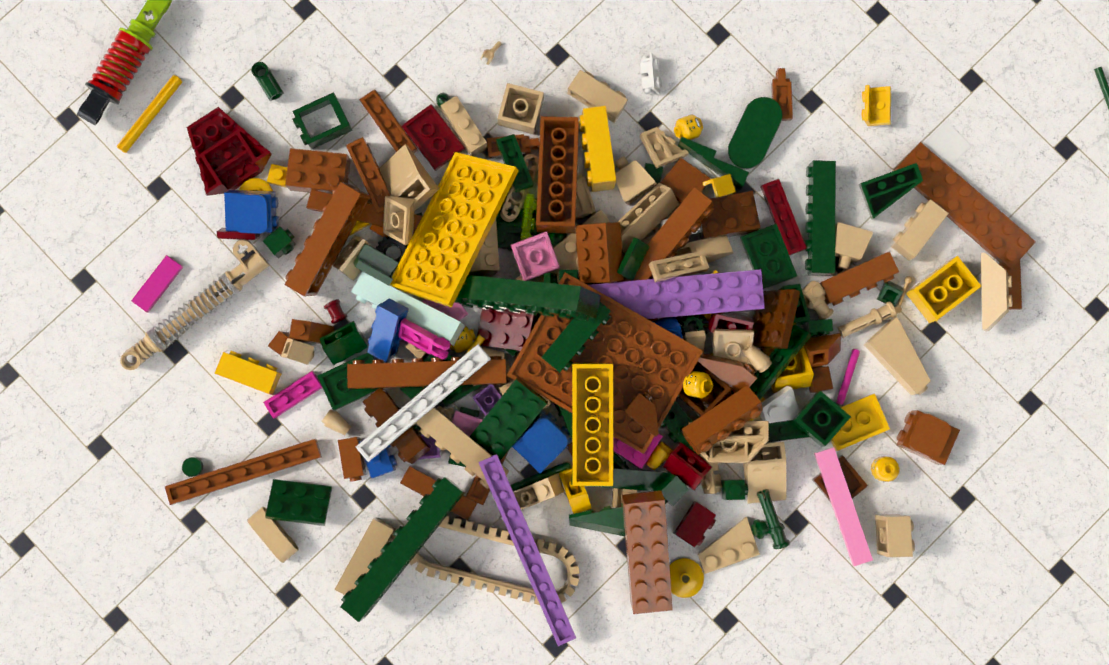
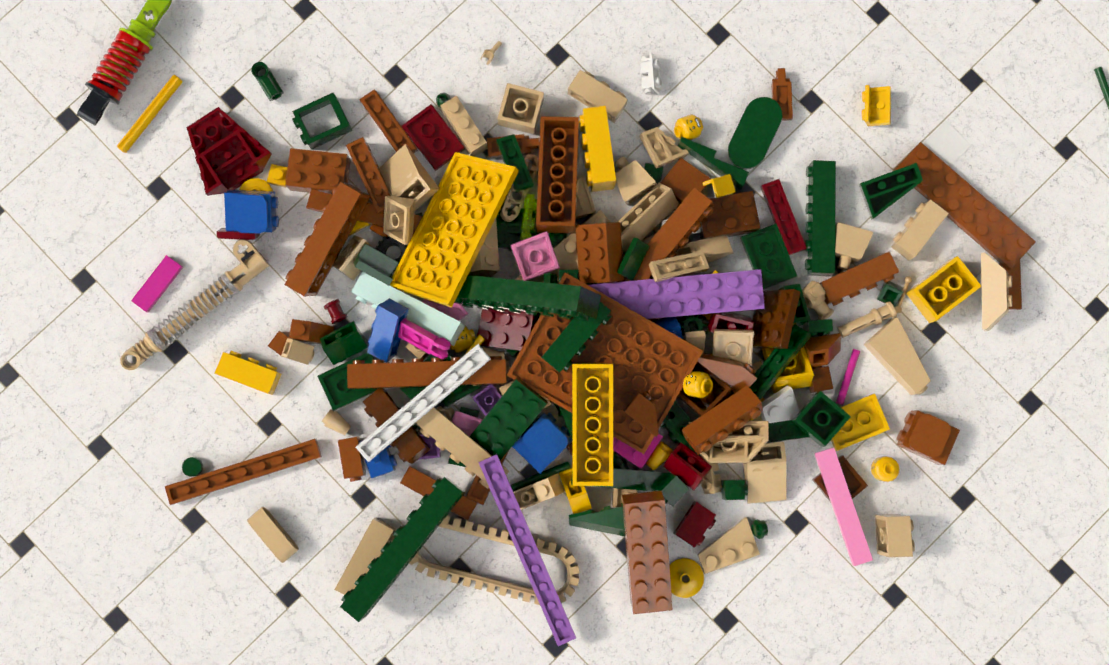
dark green brick [263,226,296,258] -> none
dark pink tile [263,371,322,419] -> none
dark green plate [265,479,332,526] -> none
tan cone [743,344,772,373] -> none
dark green pin [757,489,790,549] -> none

